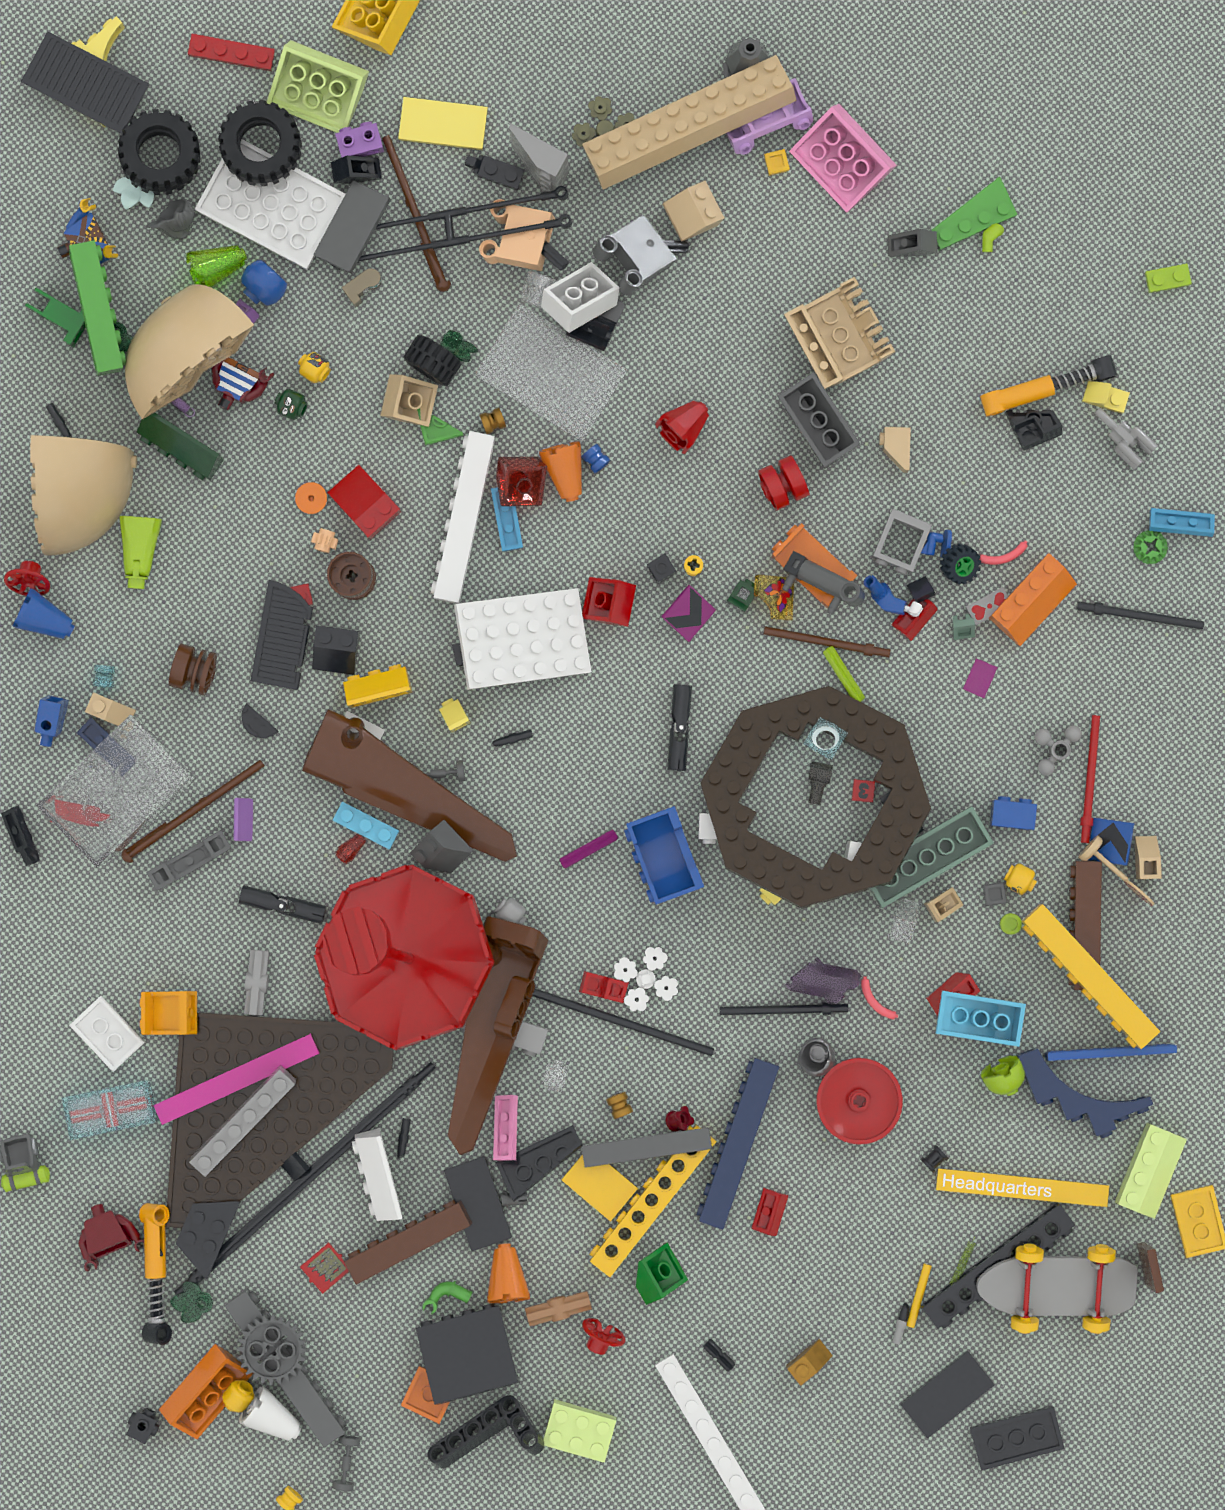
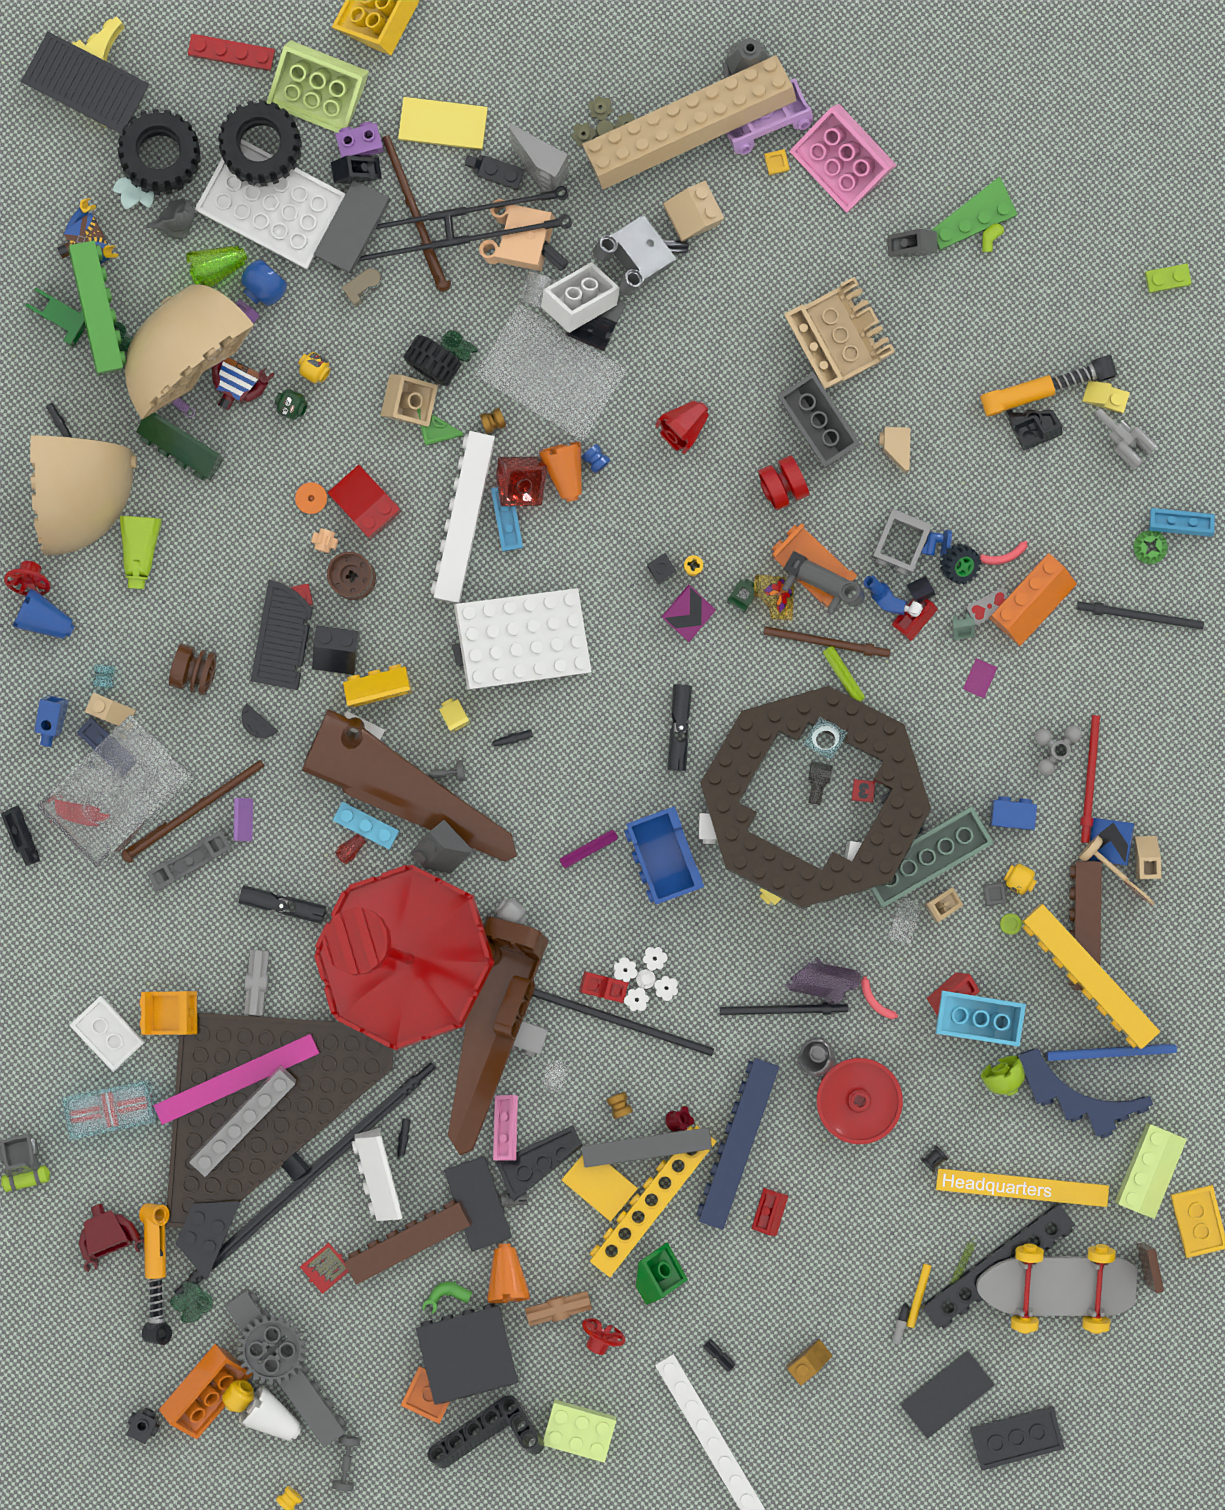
red slope [582,577,636,627] -> none

